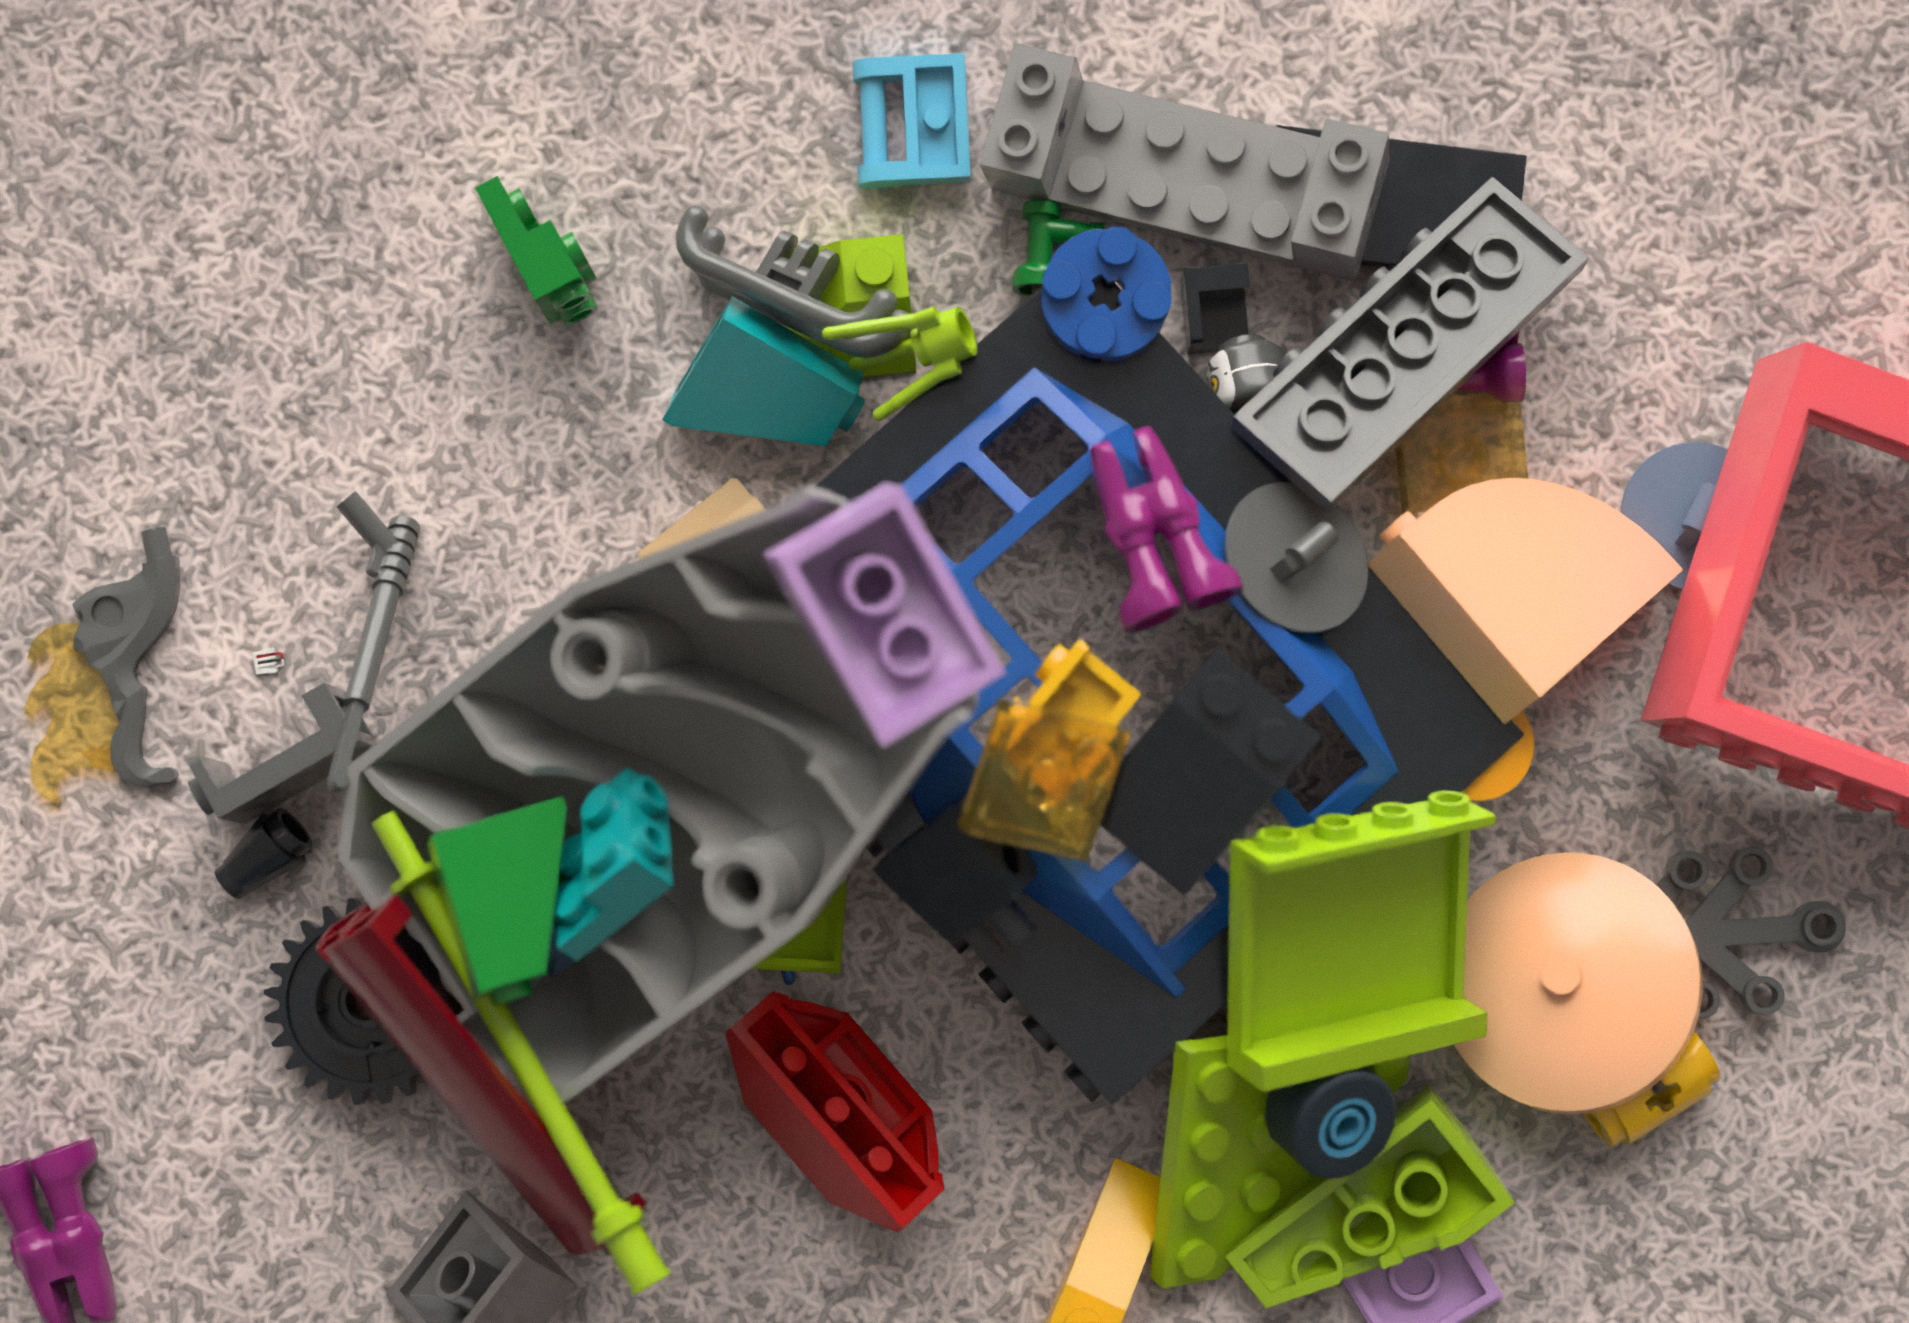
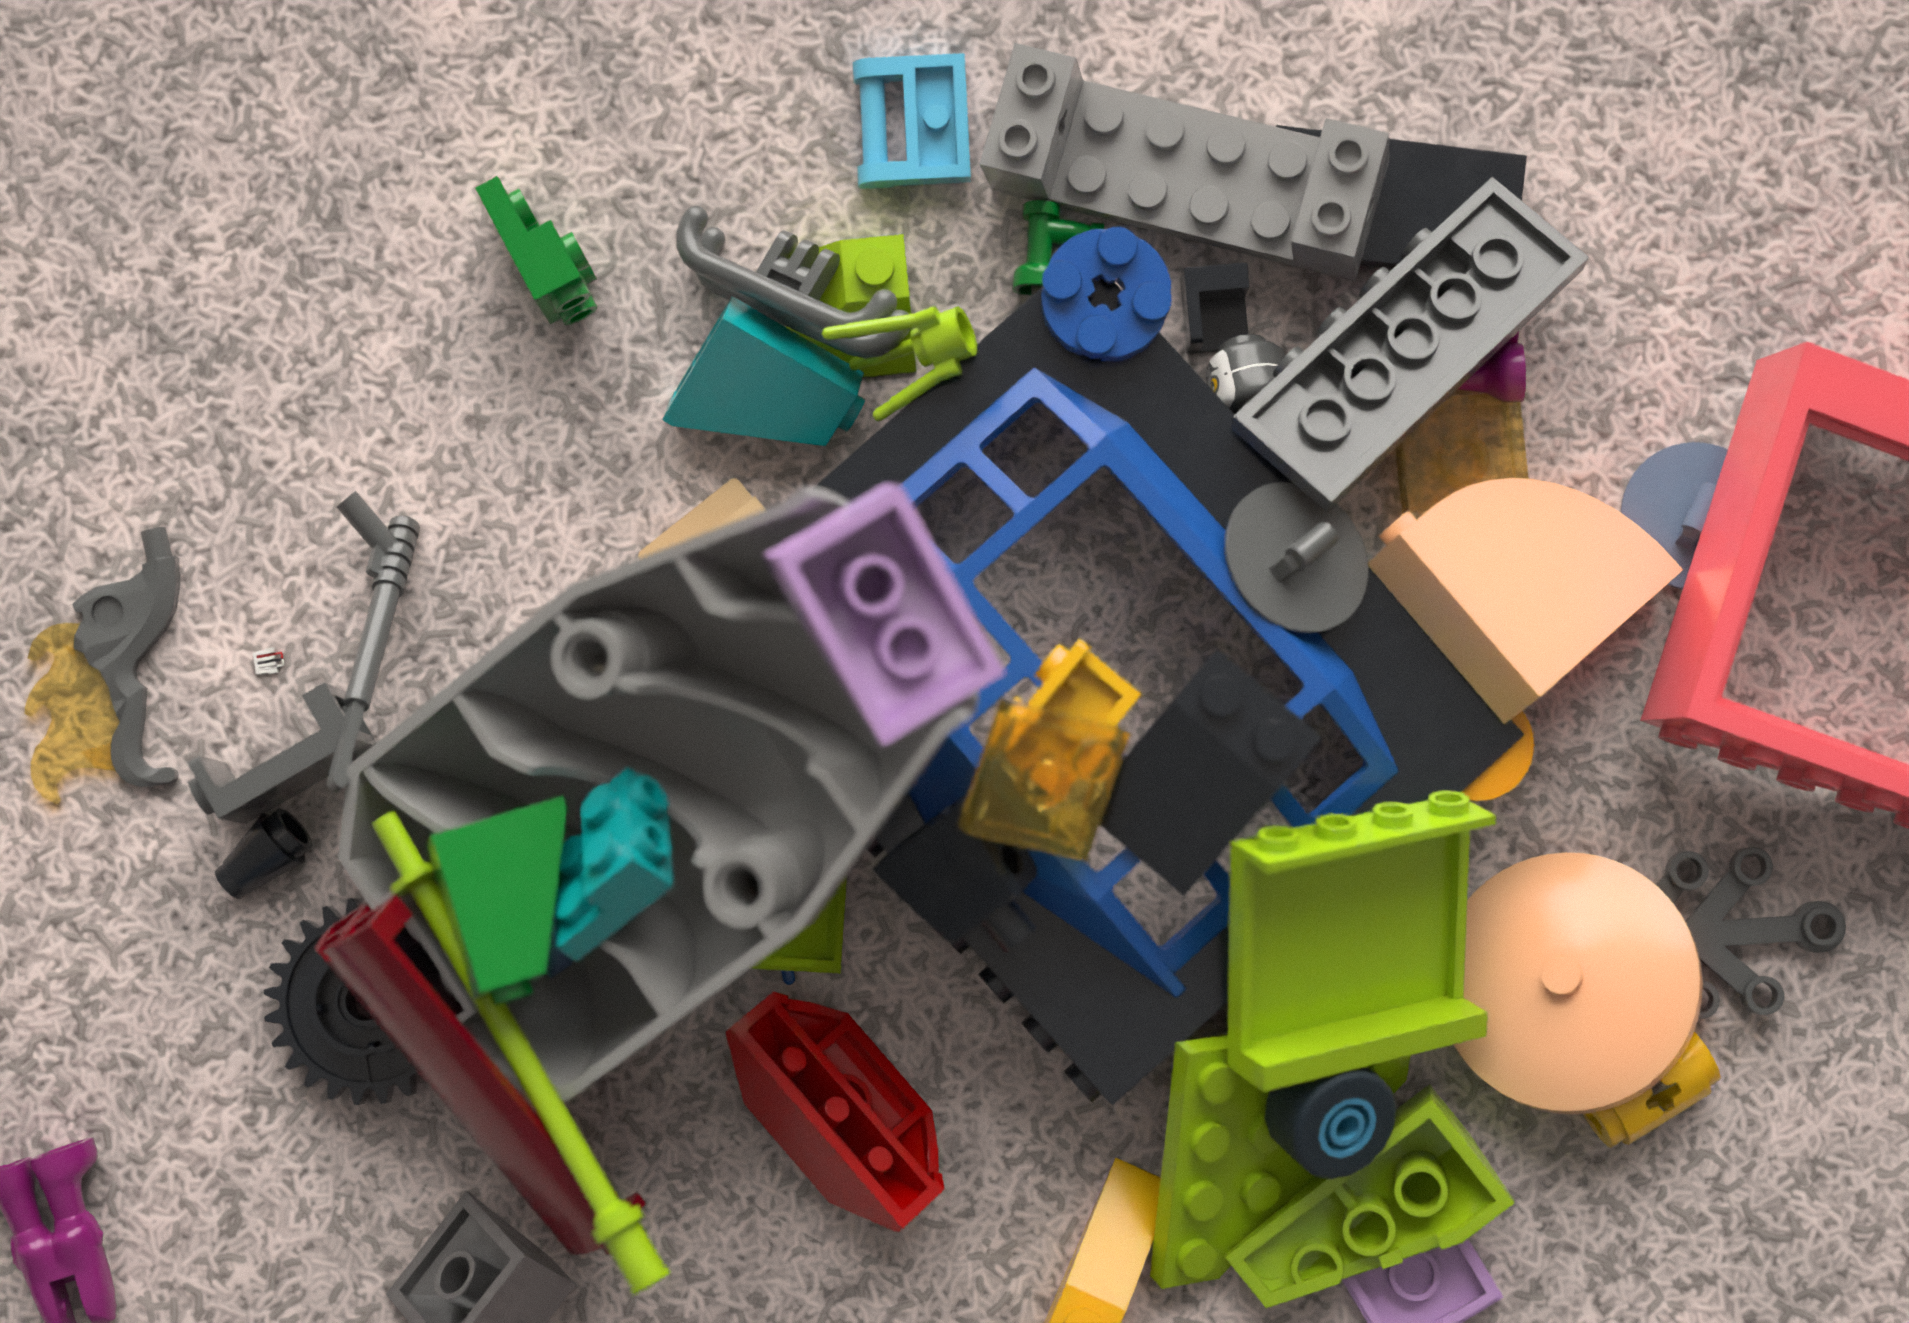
magenta piece [1090,426,1244,633] -> none

